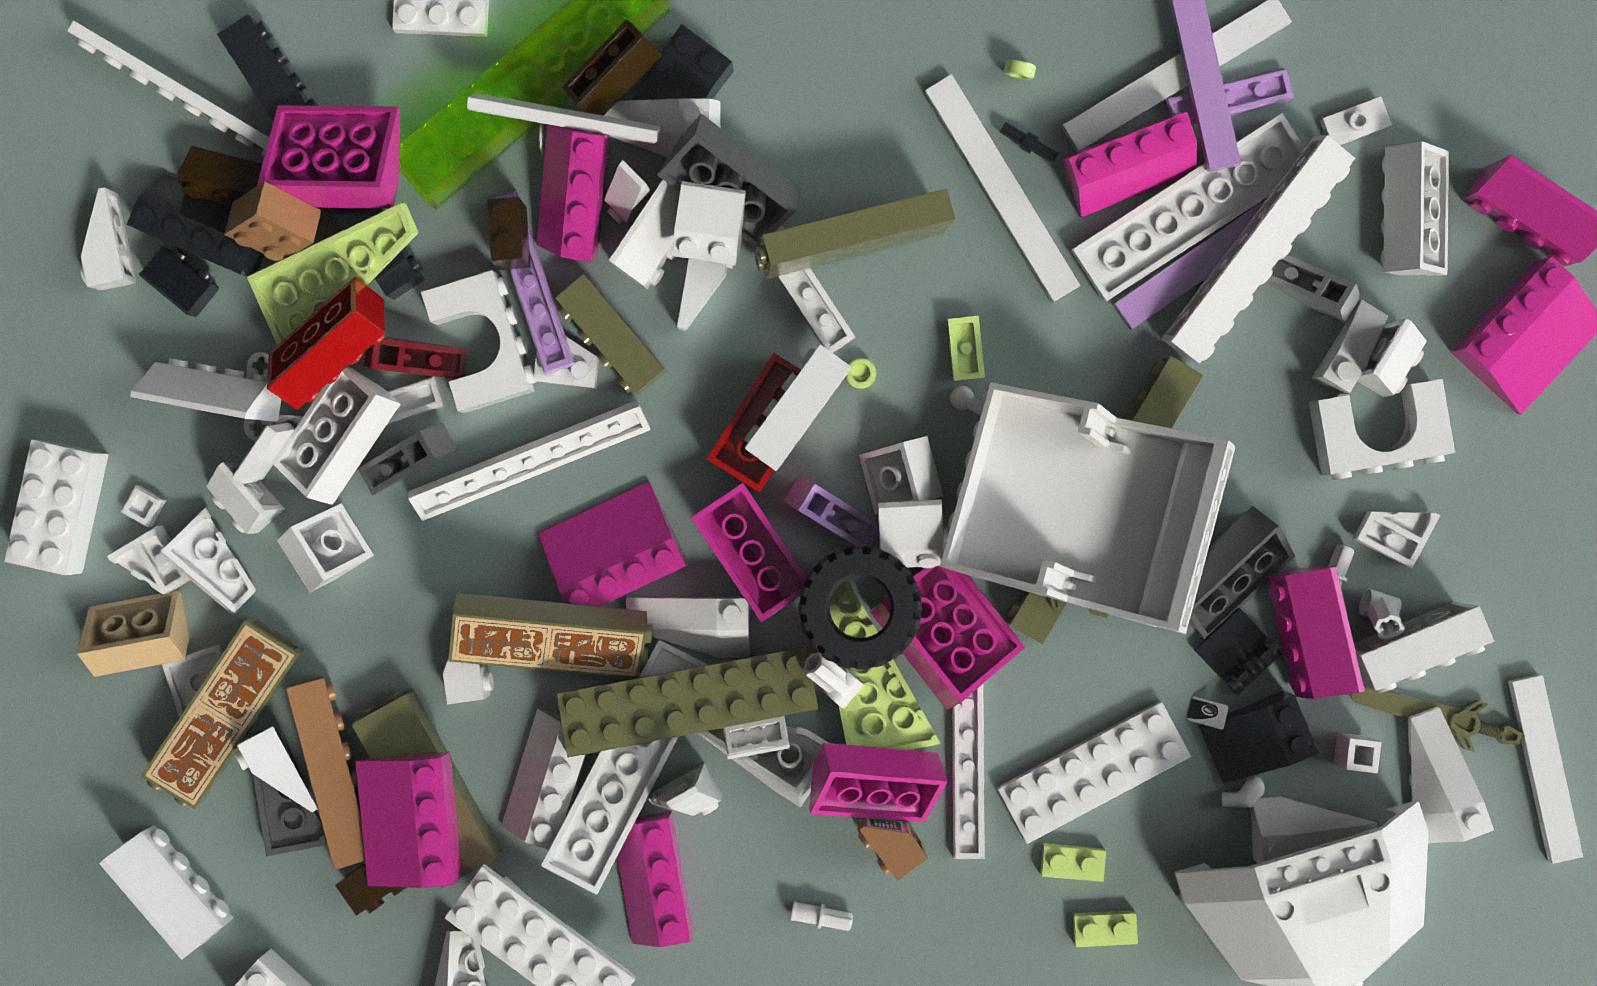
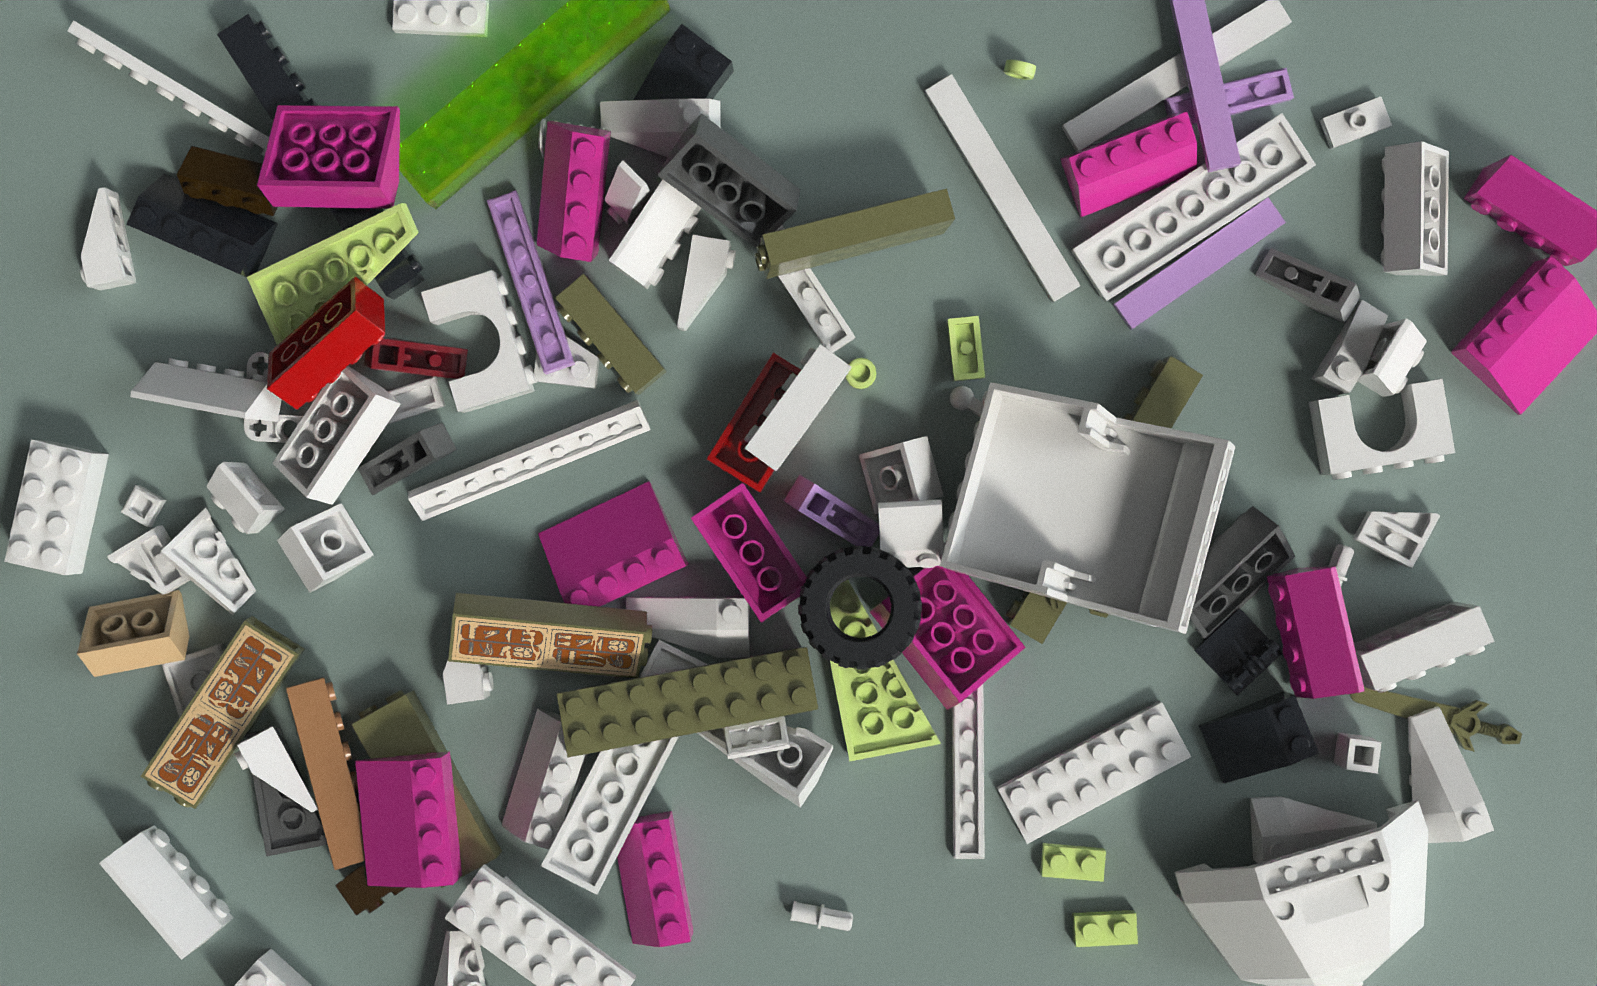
black brick [139,246,219,317] -> none
medium nougat brick [224,181,321,261] -> none
white tile [232,423,295,485] -> none
white tile [467,93,663,144] -> none
dark brown brick [487,197,531,270] -> none
dark brown brick [561,19,662,116] -> none
white wedge [648,763,722,816] -> none
white slope [673,181,746,265] -> none
white piece [802,652,865,708] -> none
dark pink slope [809,743,948,822] -> none
medium nougat slope [857,818,928,881] -> none
black bar [999,122,1059,164] -> none
white brick [1161,135,1355,364] -> none
sticker [1187,696,1229,730] -> none
white arm [1222,776,1265,808] -> none
white piece [1359,588,1405,641] -> none
white tile [1508,674,1583,864] -> none

